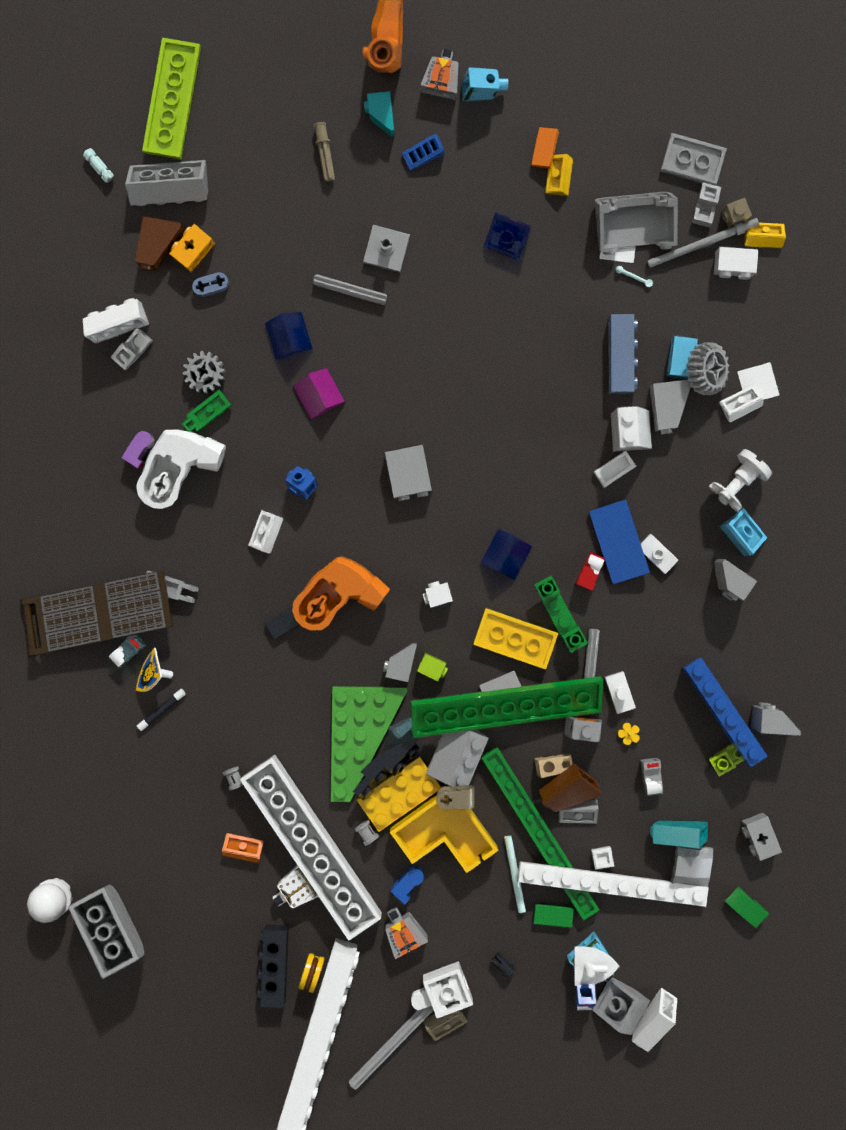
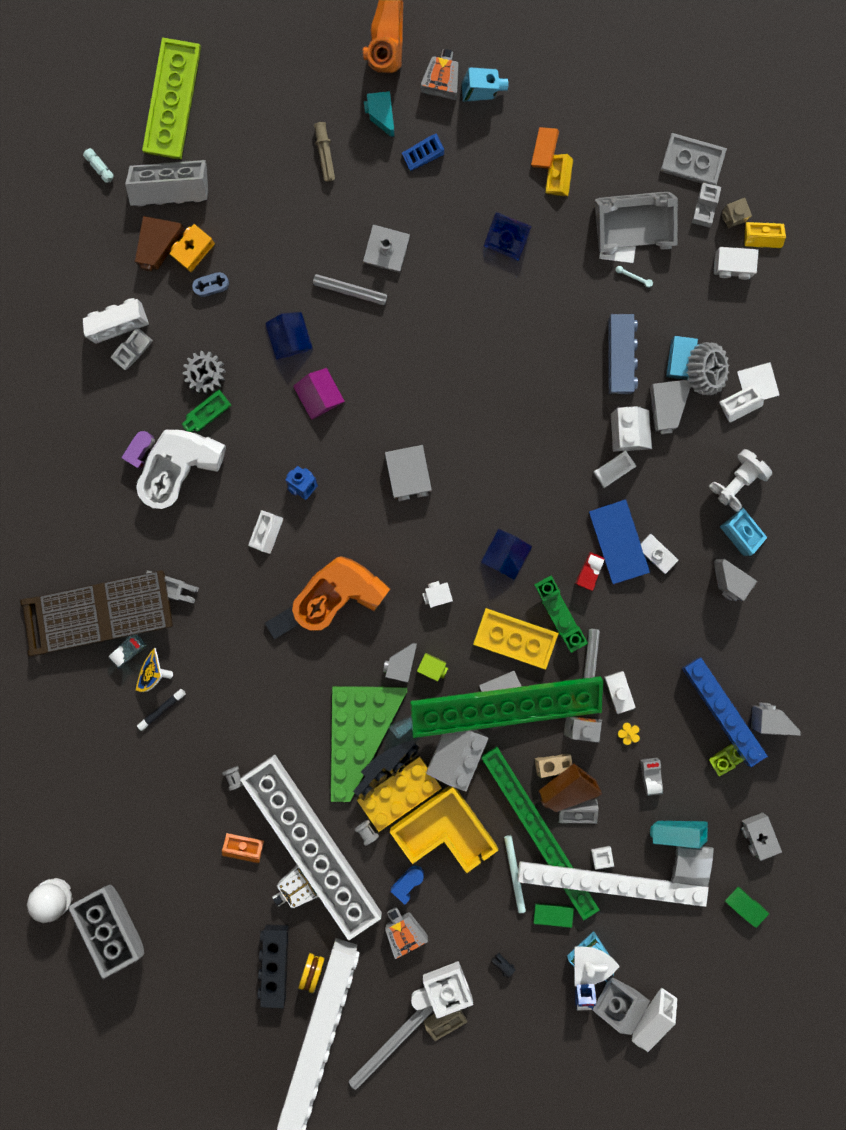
dark tan piece [437,785,475,809] -> none
light grey bar [647,218,759,268] -> none

